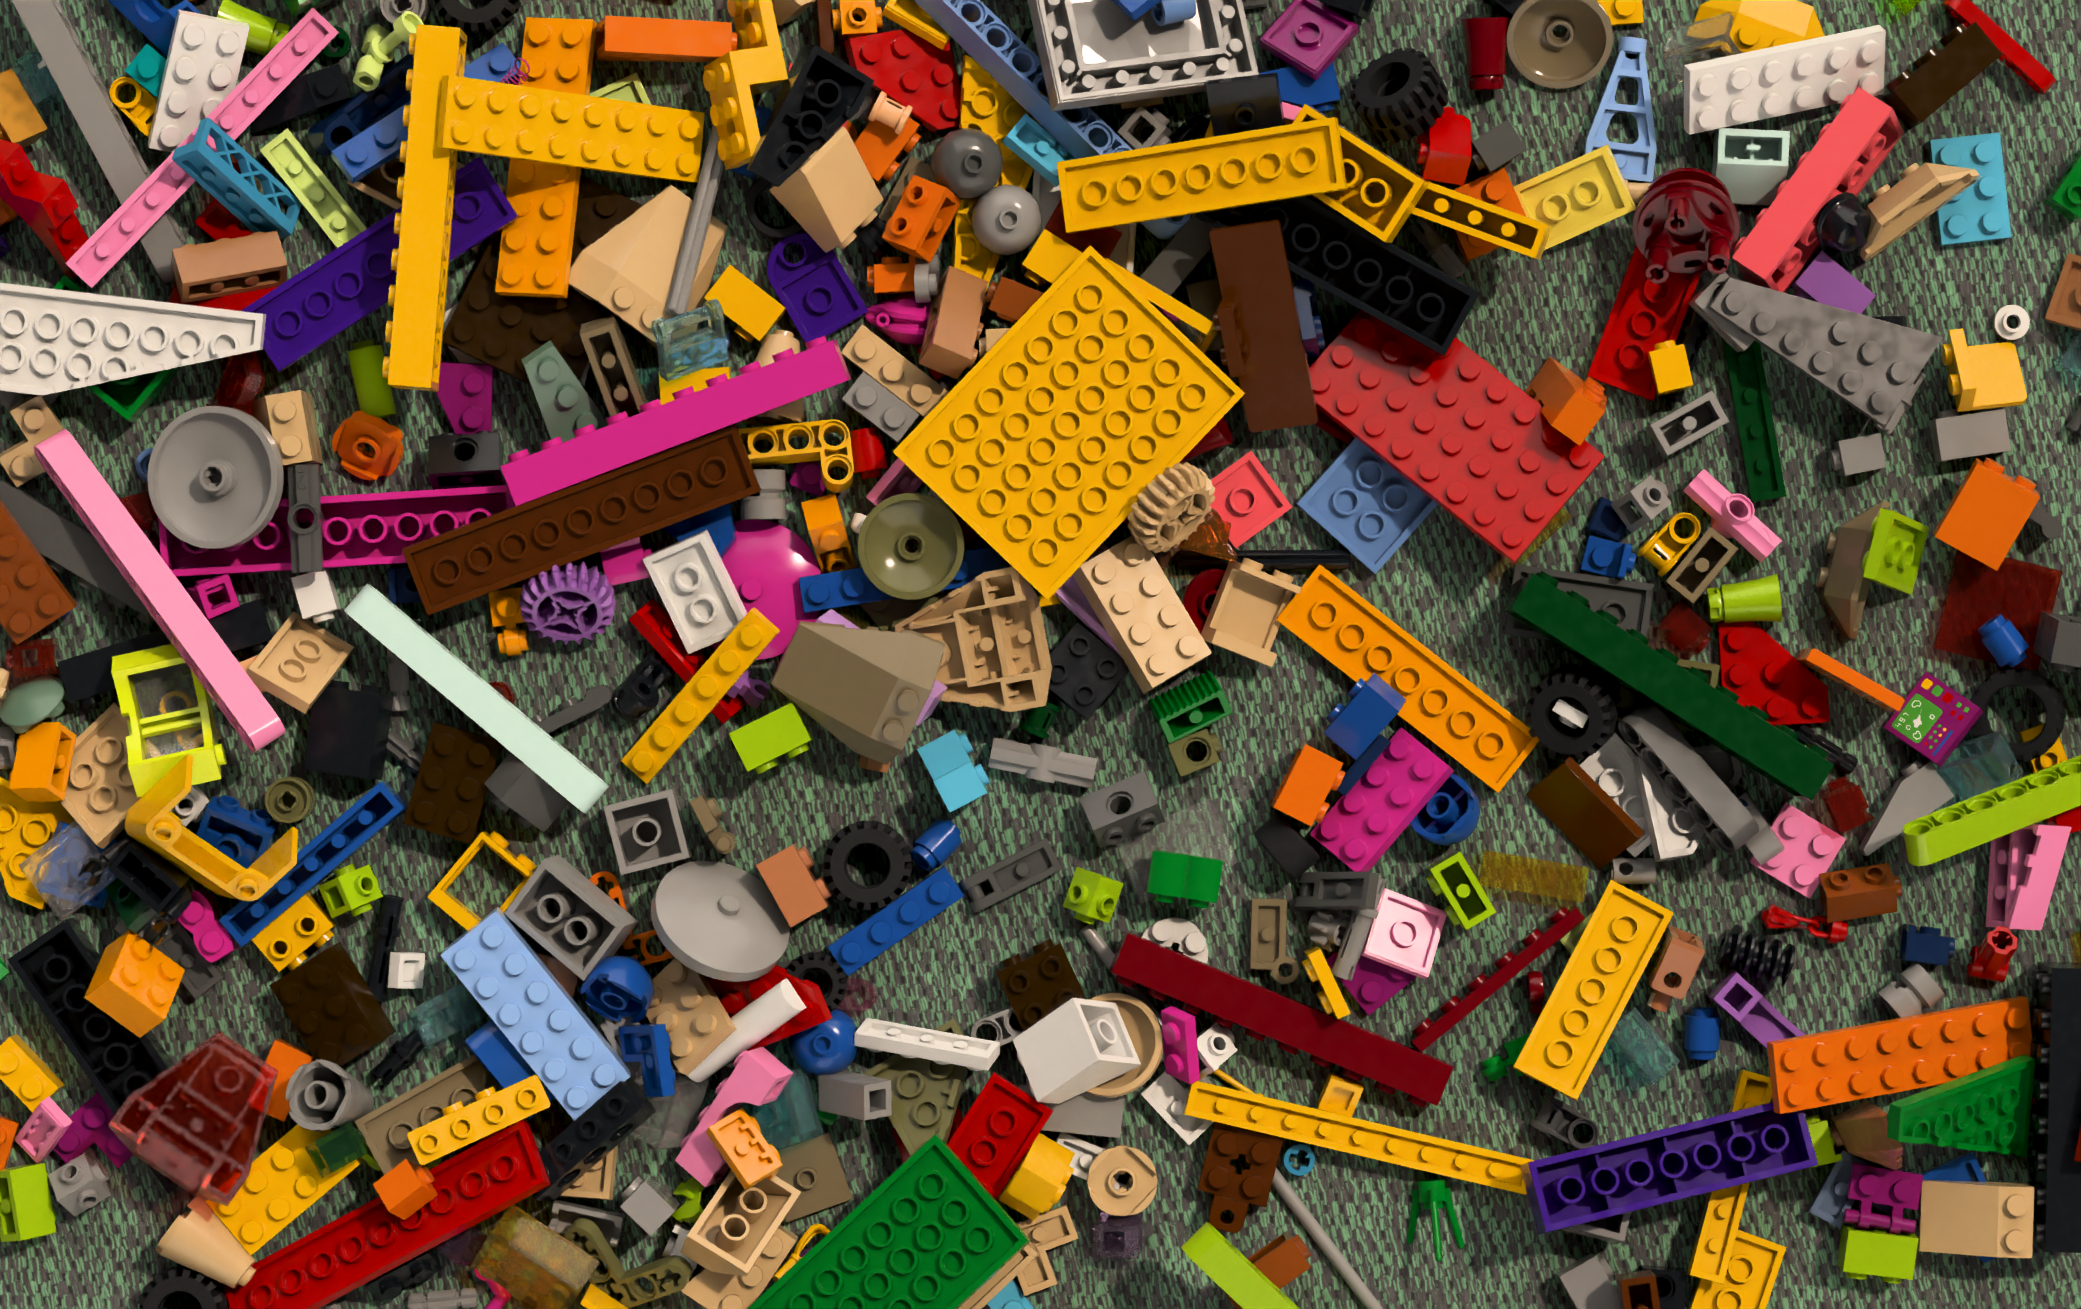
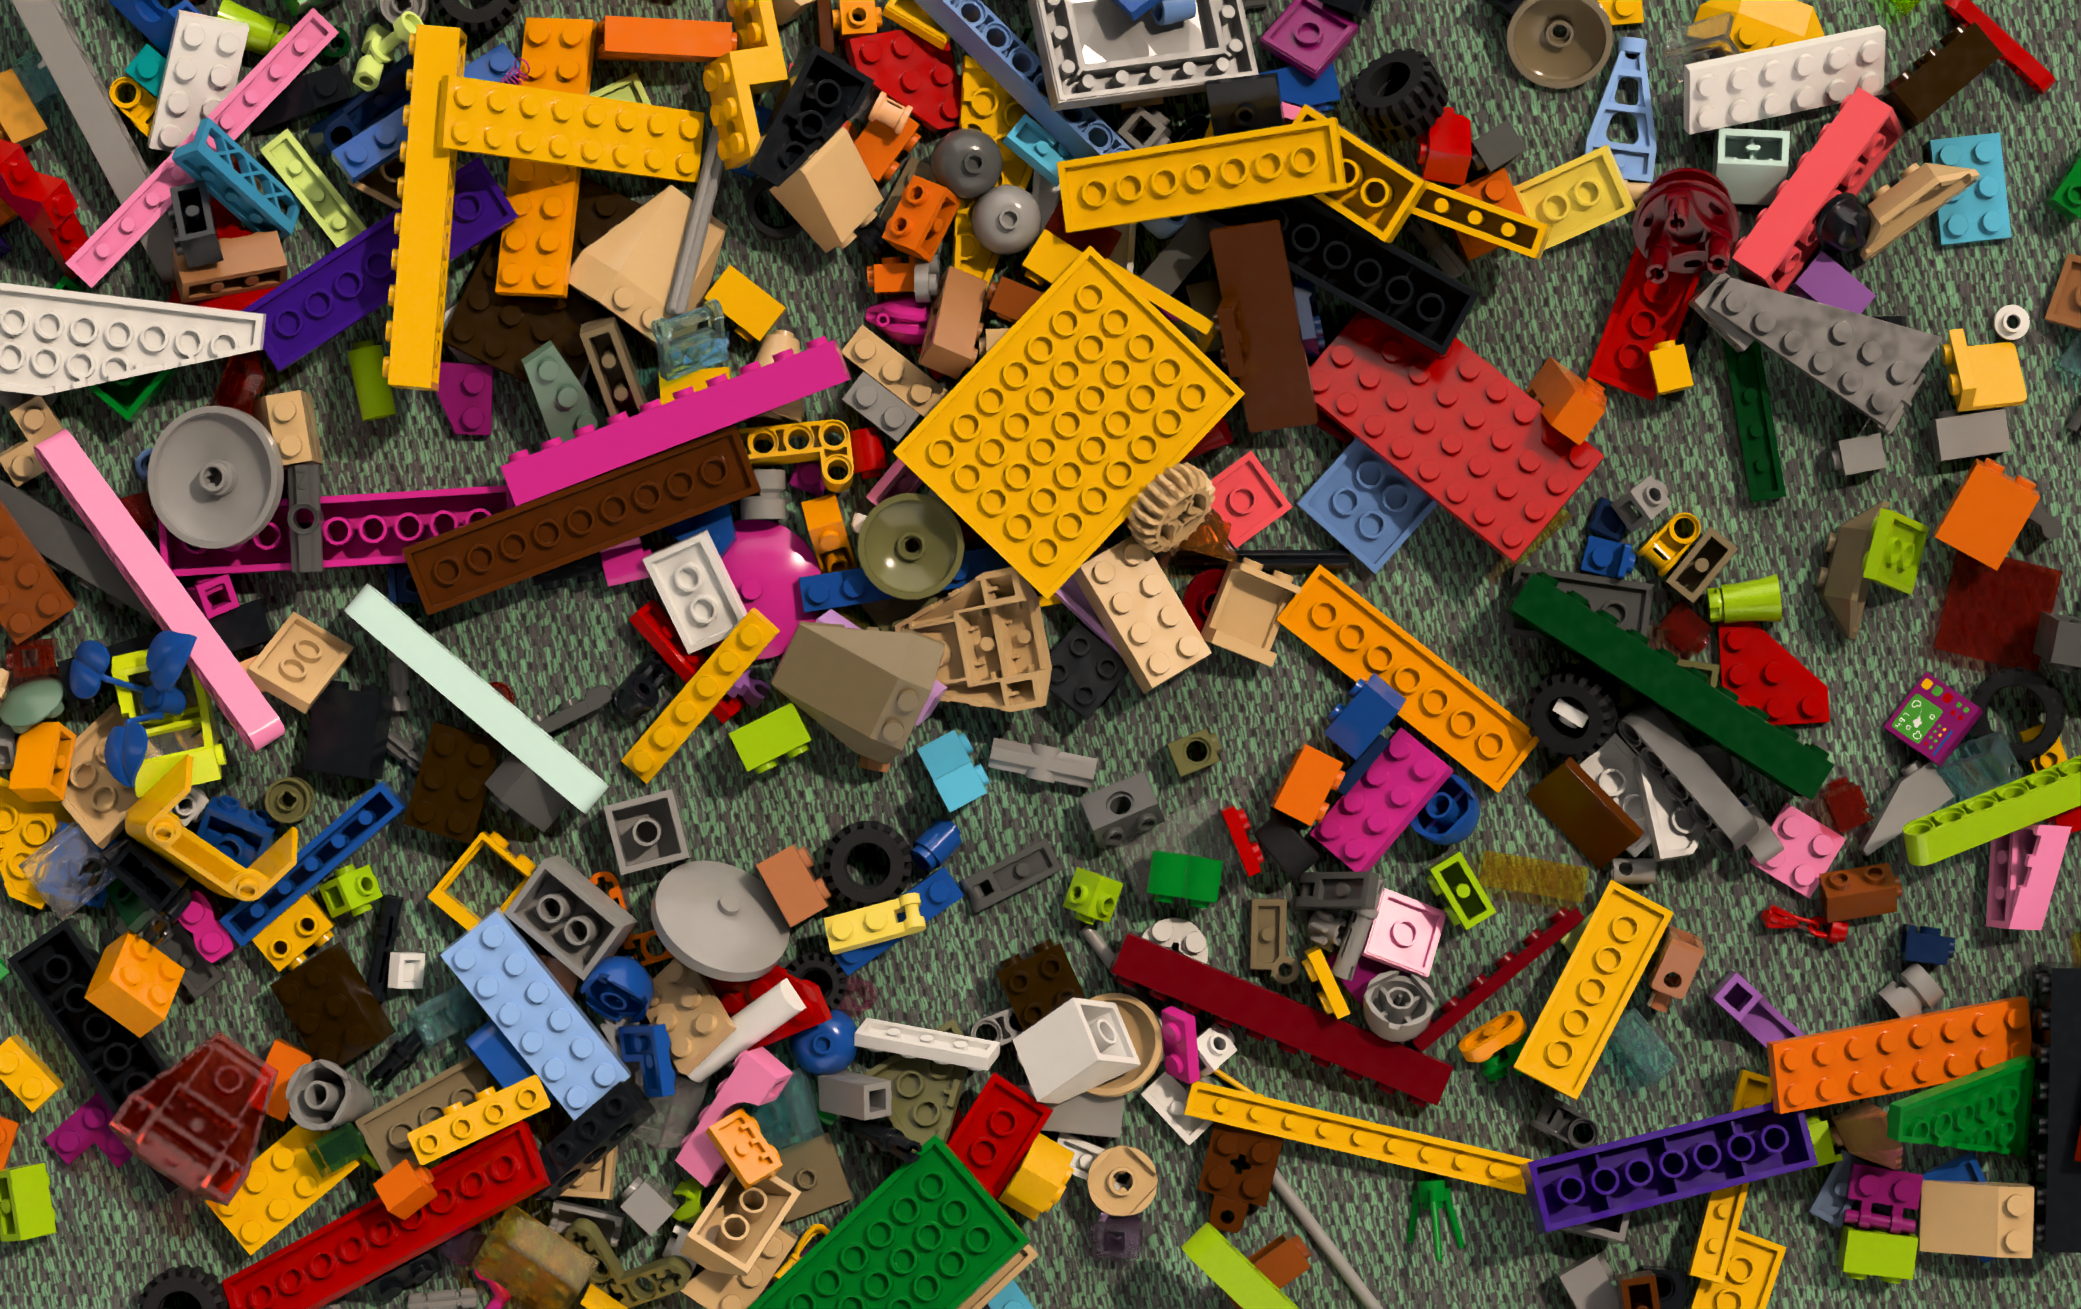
bright pink plate [15,1097,73,1163] -> none
light grey brick [48,1153,111,1216] -> none
tan cone [155,1194,257,1289] -> none
white brick [291,568,341,624] -> none
orange plate [332,411,404,481] -> none
black brick [429,431,504,490] -> none
light orange plate [488,587,529,657] -> none
medium lavender gear [519,561,616,646] -> none
dark tan plate [689,794,737,854] -> none
dark purple plate [767,233,869,343] -> none
tan plate [1016,1204,1079,1296] -> none
dark green bush [1019,702,1062,740] -> none
green brick [1148,670,1233,745] -> none
dark azure bush [1283,1143,1315,1176] -> none
yellow plate [1317,1072,1364,1117] -> none
dark red plant [1461,17,1510,90] -> none
dark red piece [1526,970,1544,1014] -> none
light grey brick [1645,391,1729,458] -> none
bright pink piece [1683,469,1782,563] -> none
blue brick [1684,1007,1720,1060] -> none
black piece [1715,924,1795,987] -> none
black axle [1795,725,1858,775] -> none
orange tile [1796,648,1905,712] -> none
red piece [1967,926,2018,983] -> none
blue brick [1978,614,2029,668] -> none
none -> blue plant [69,630,197,788]
none -> black brick [167,180,224,268]
none -> light yellow plate [824,893,926,955]
none -> black pin [842,1116,922,1163]
none -> red plate [1220,804,1265,877]
none -> light grey cylinder [1363,971,1435,1042]
none -> light orange plate [1458,1010,1527,1063]

